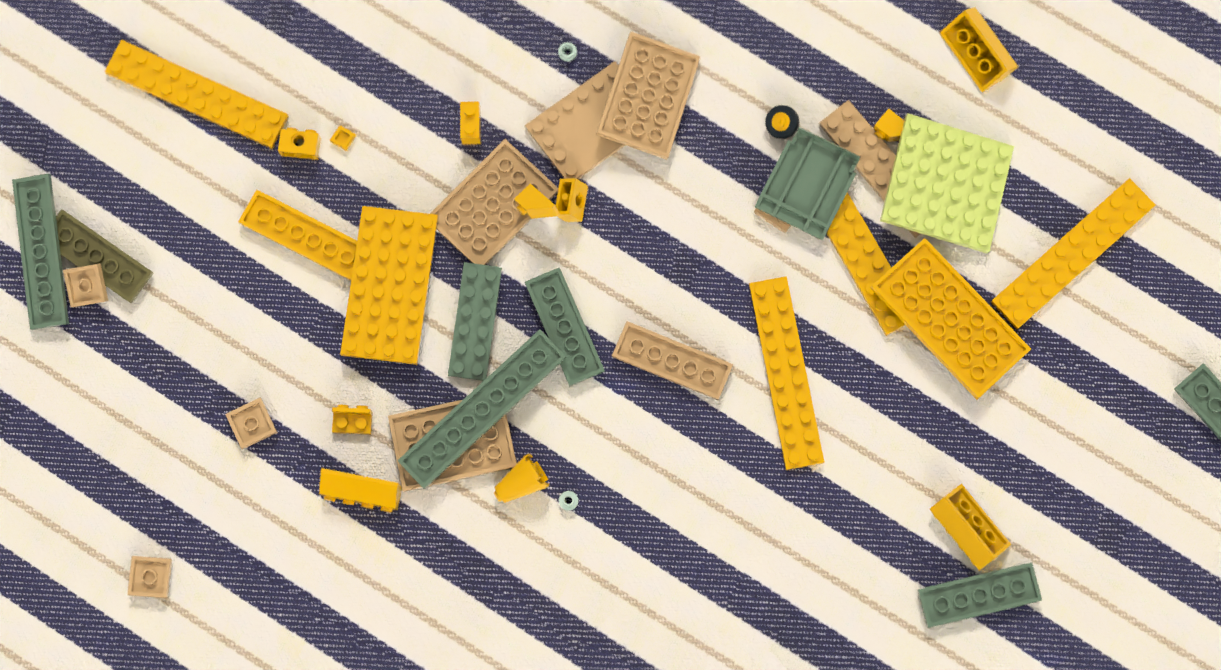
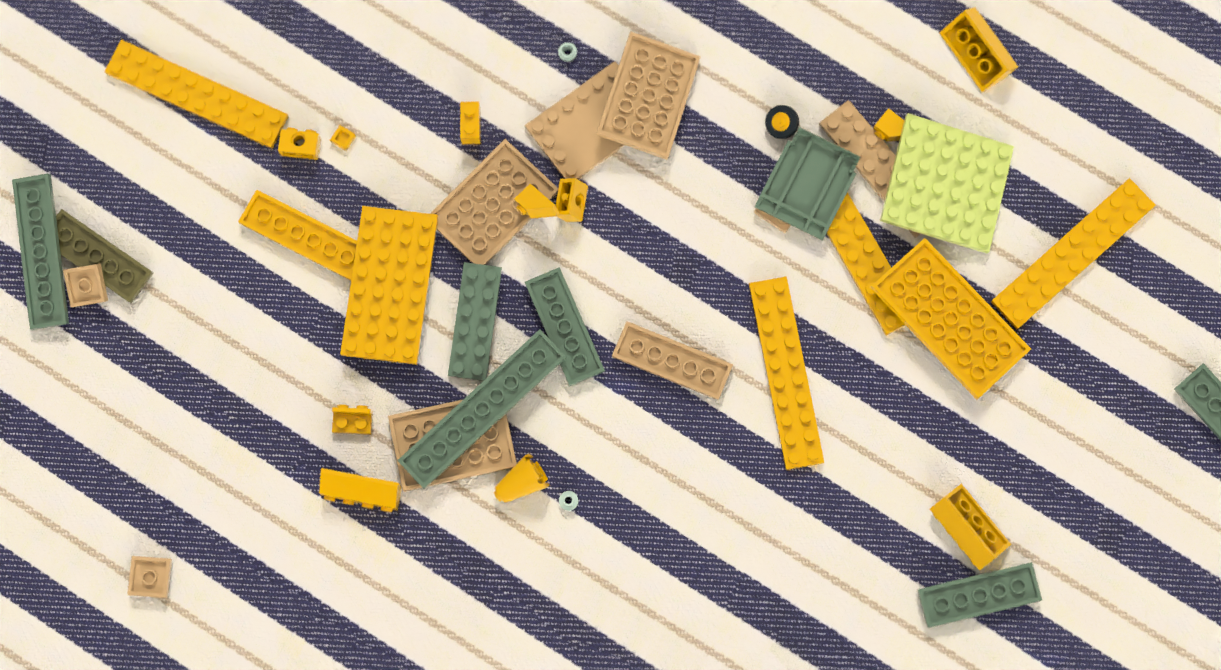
tan plate [225,397,278,450] -> none

